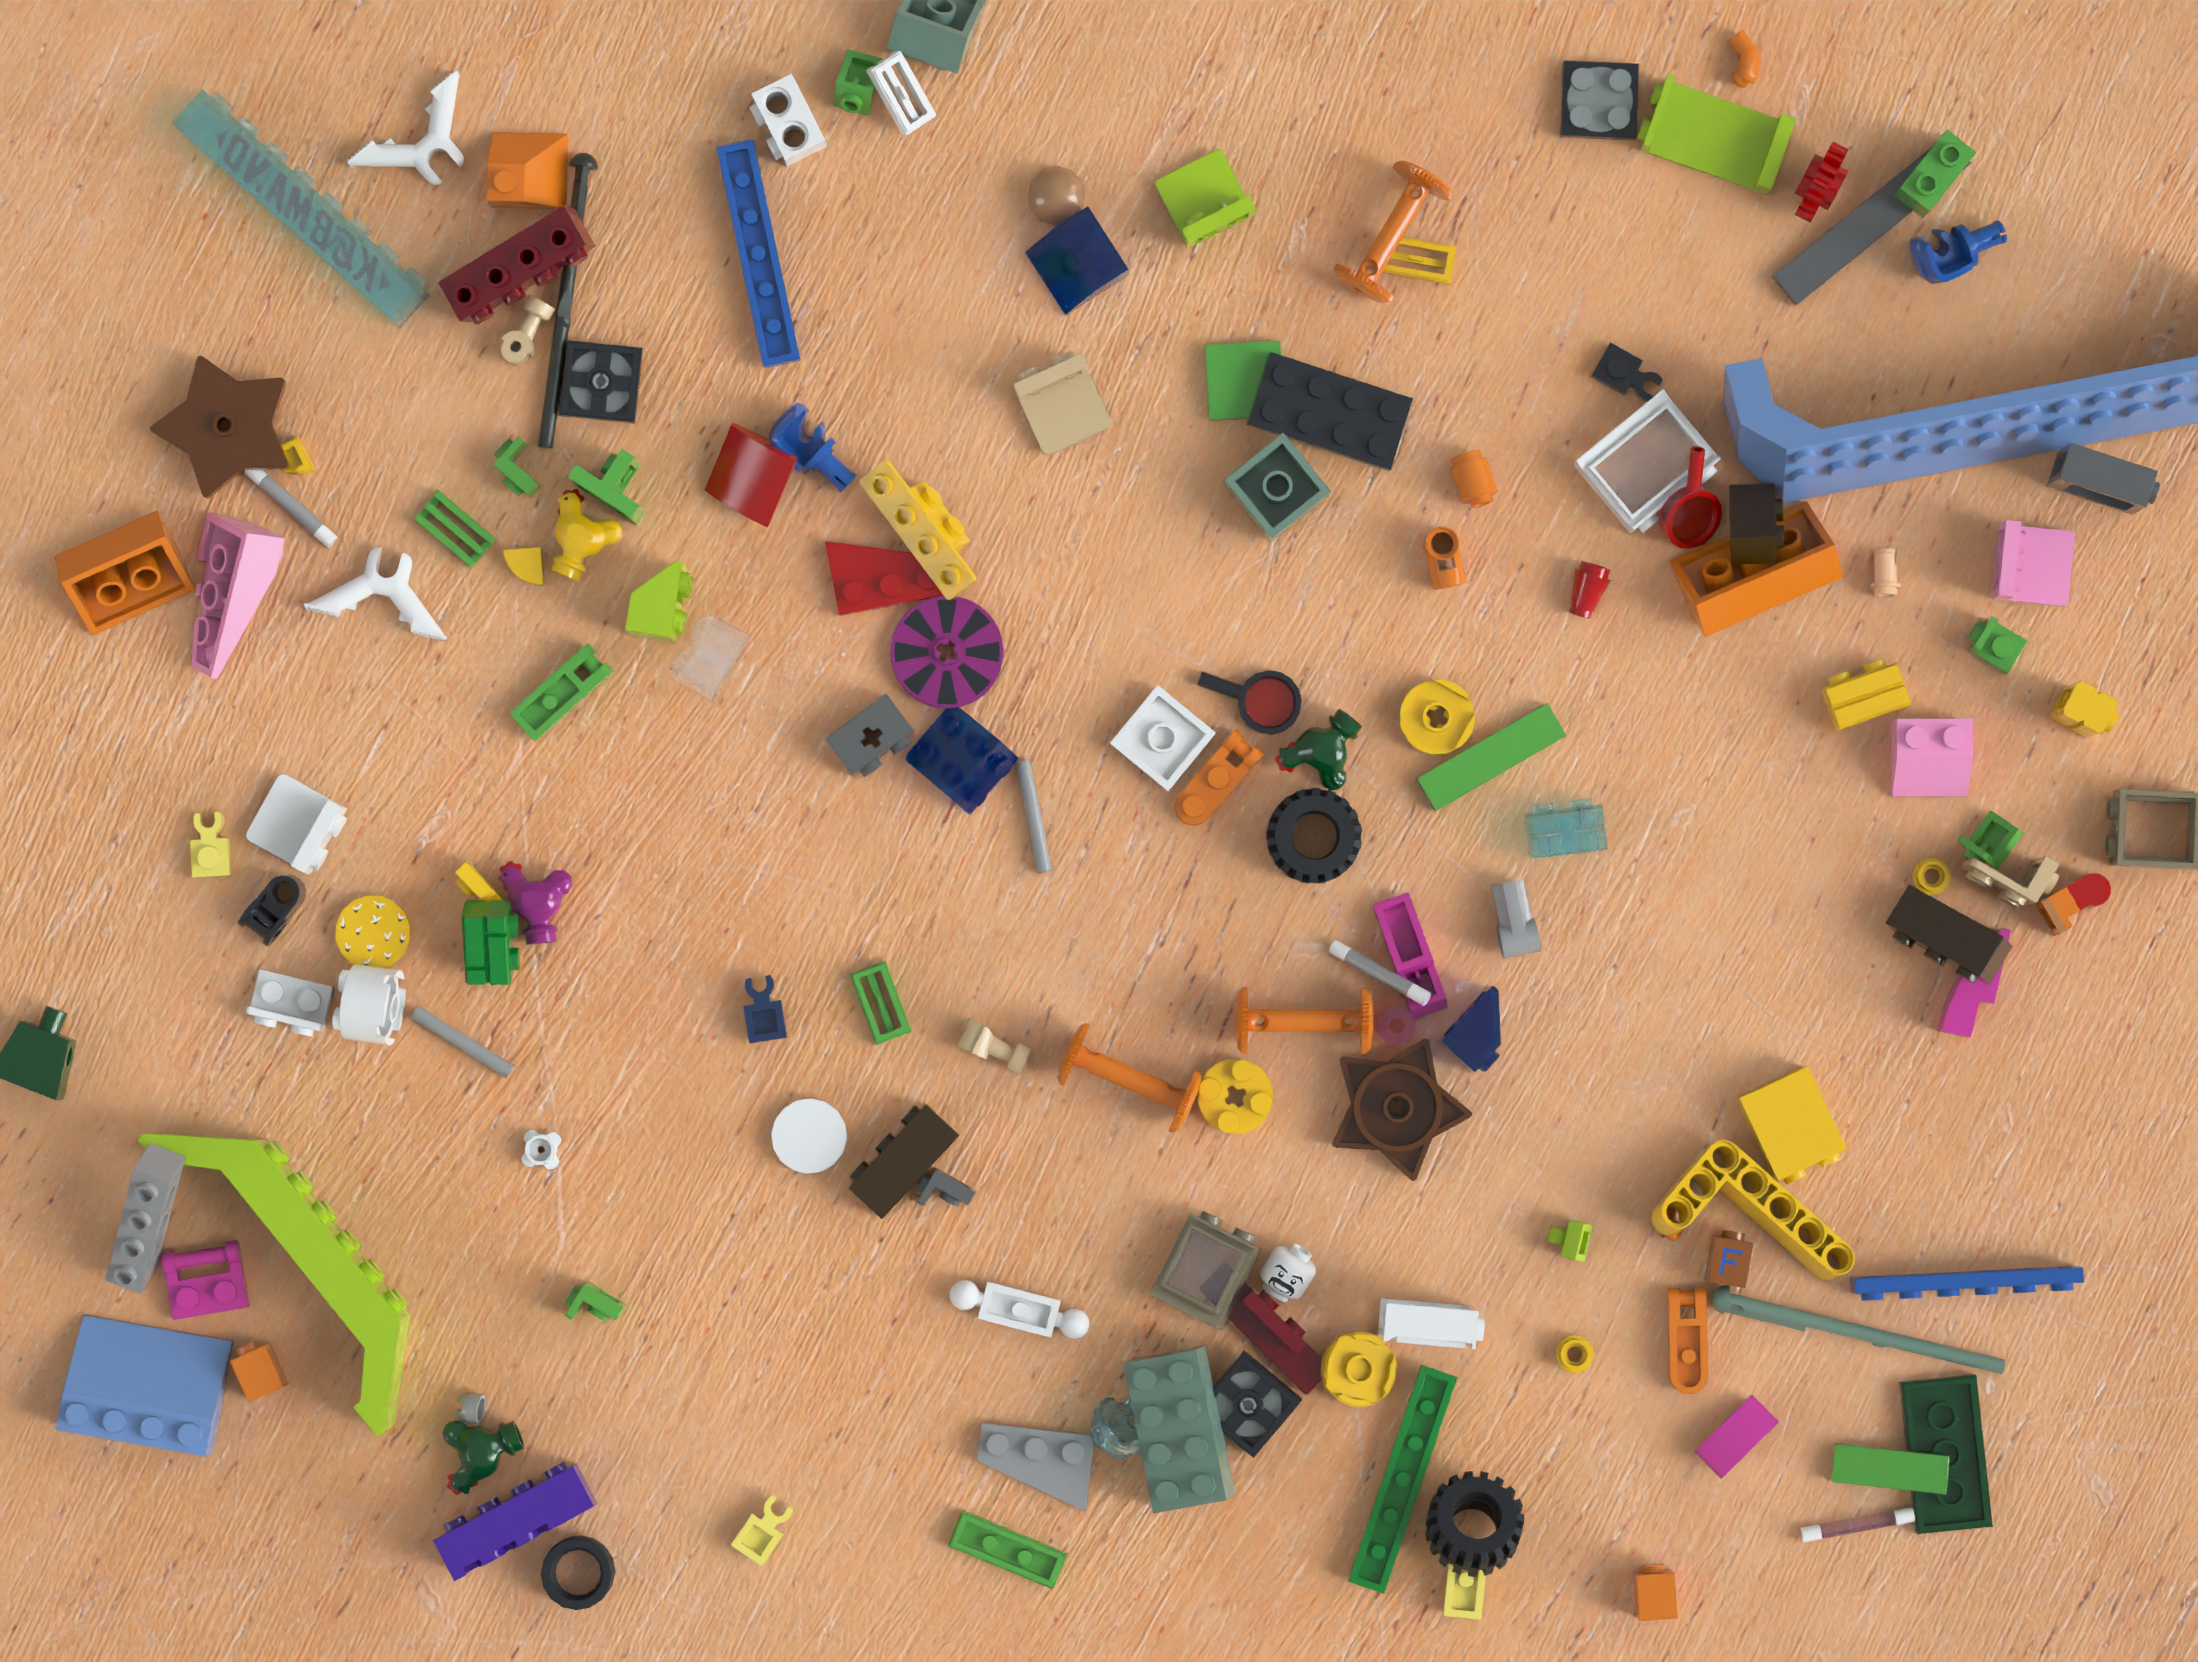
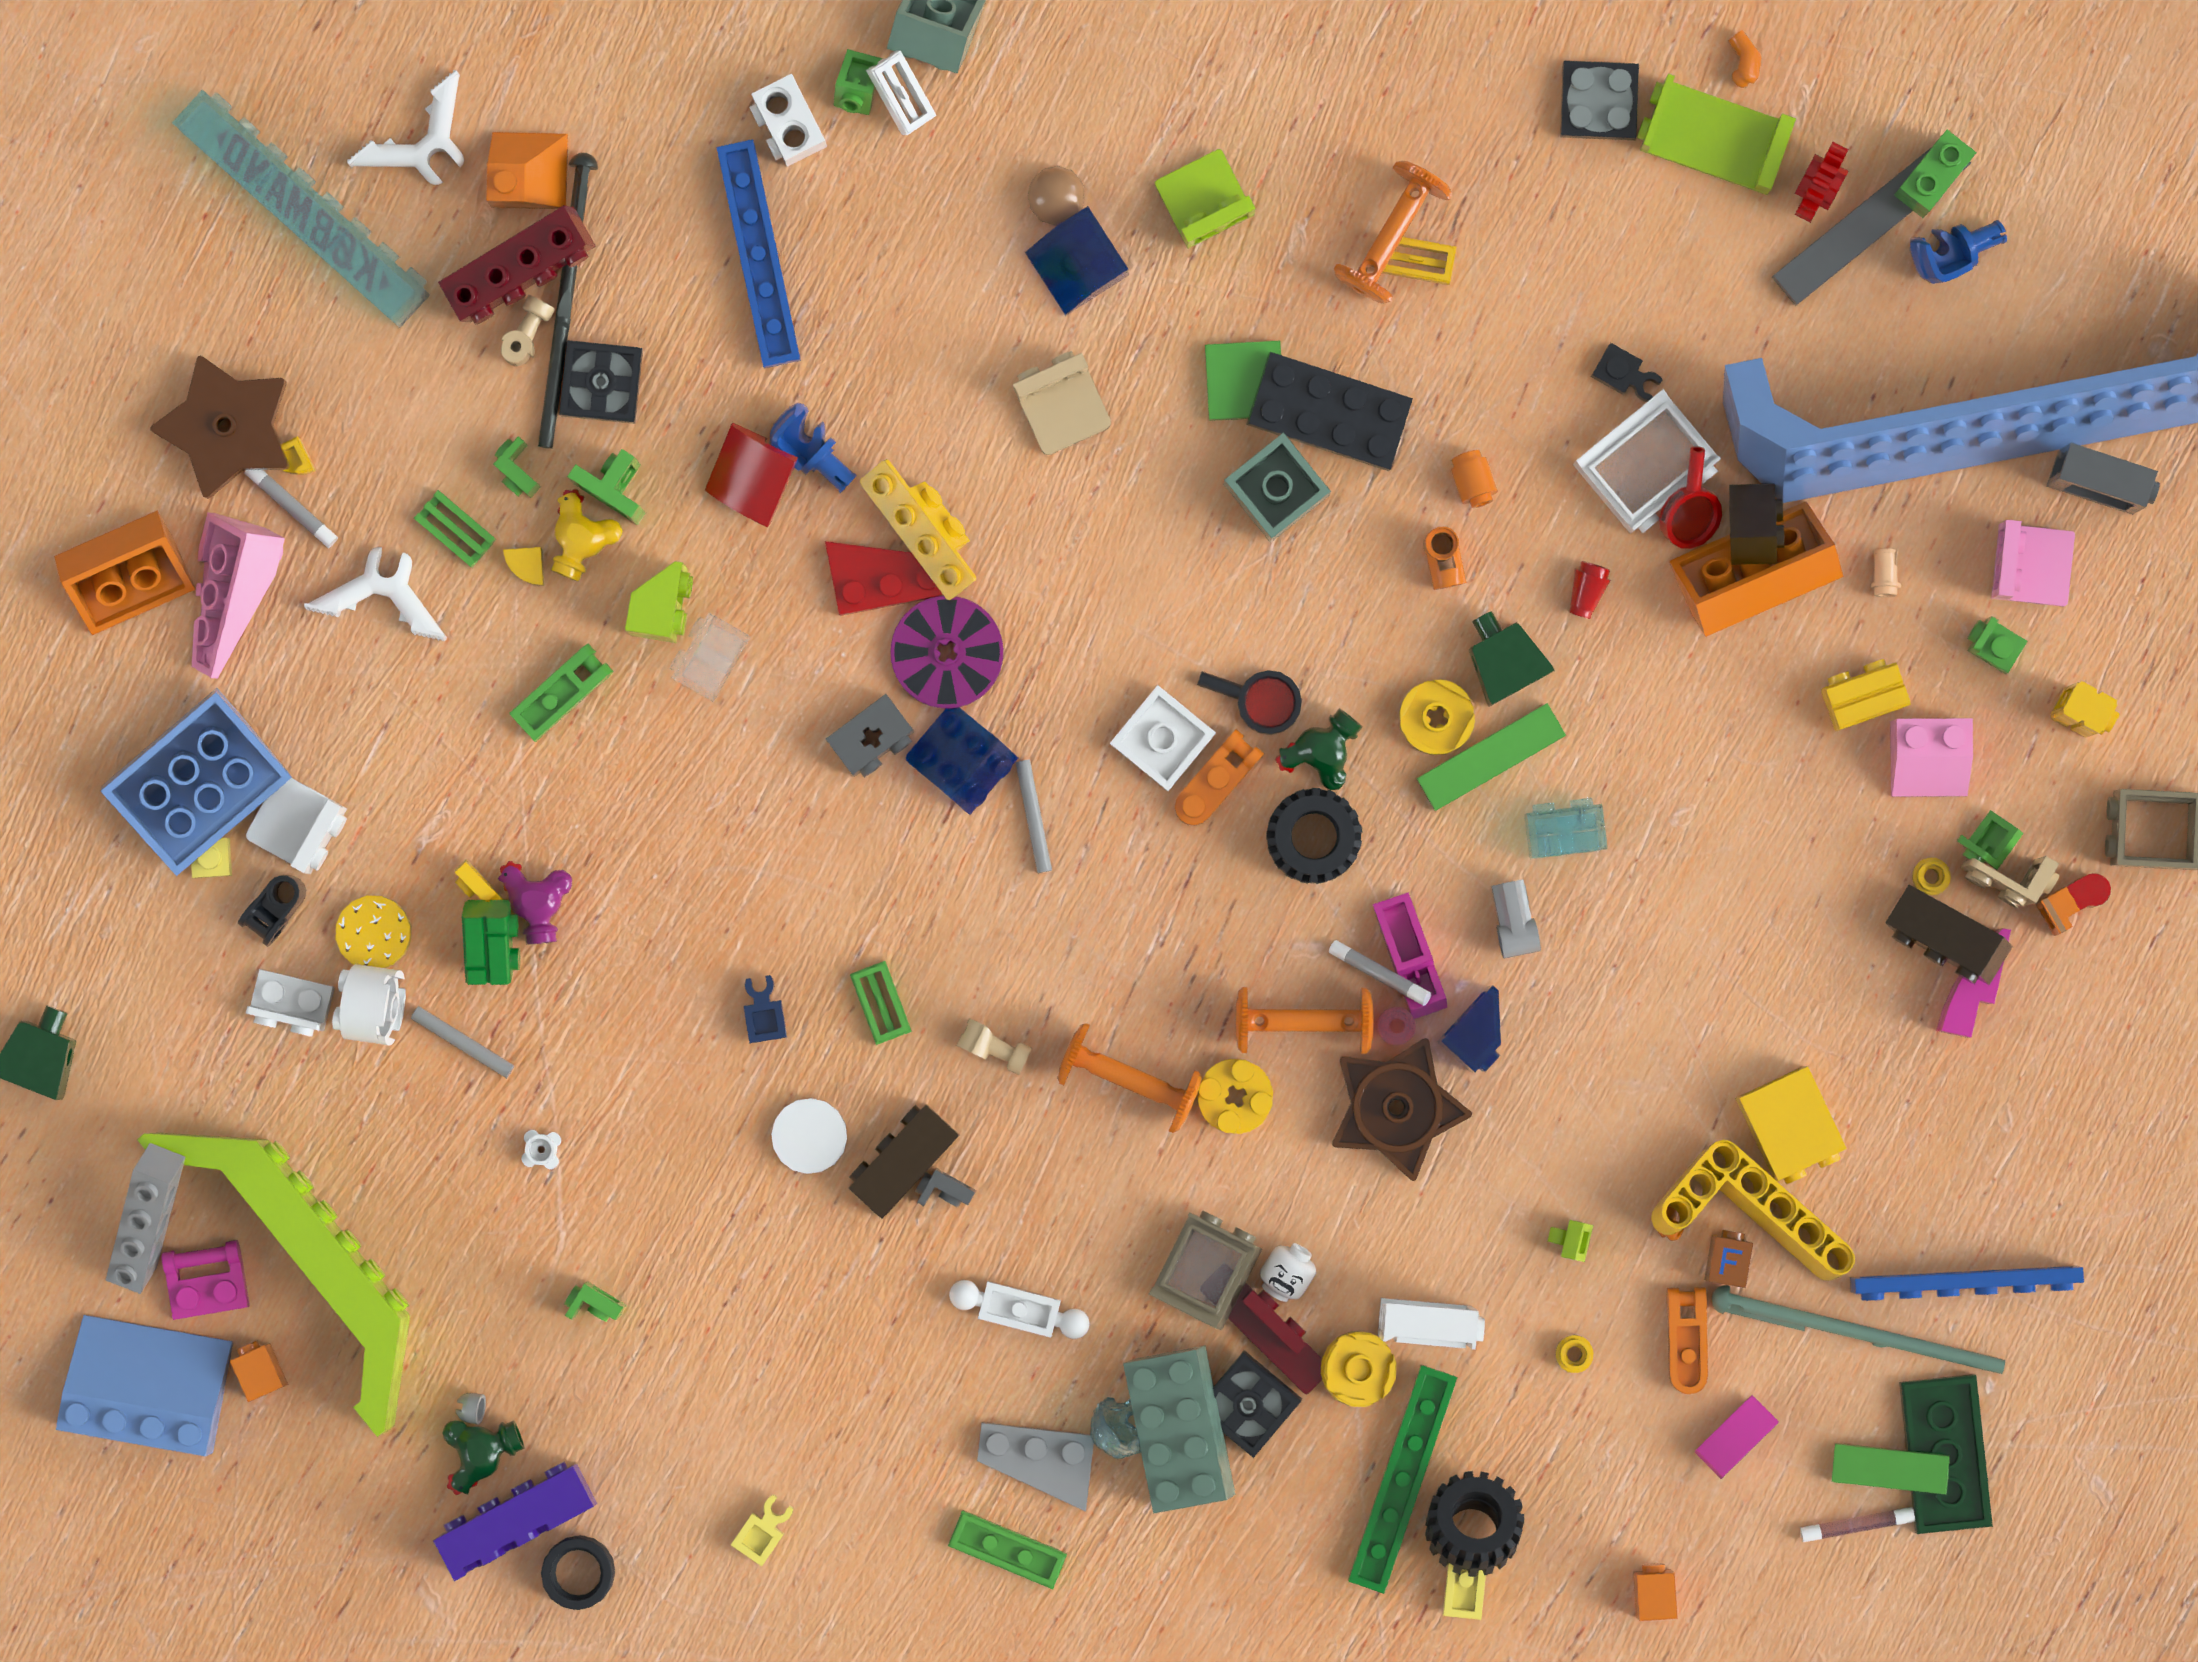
none -> medium blue slope [100,688,292,876]
none -> dark green torso [1469,611,1555,707]

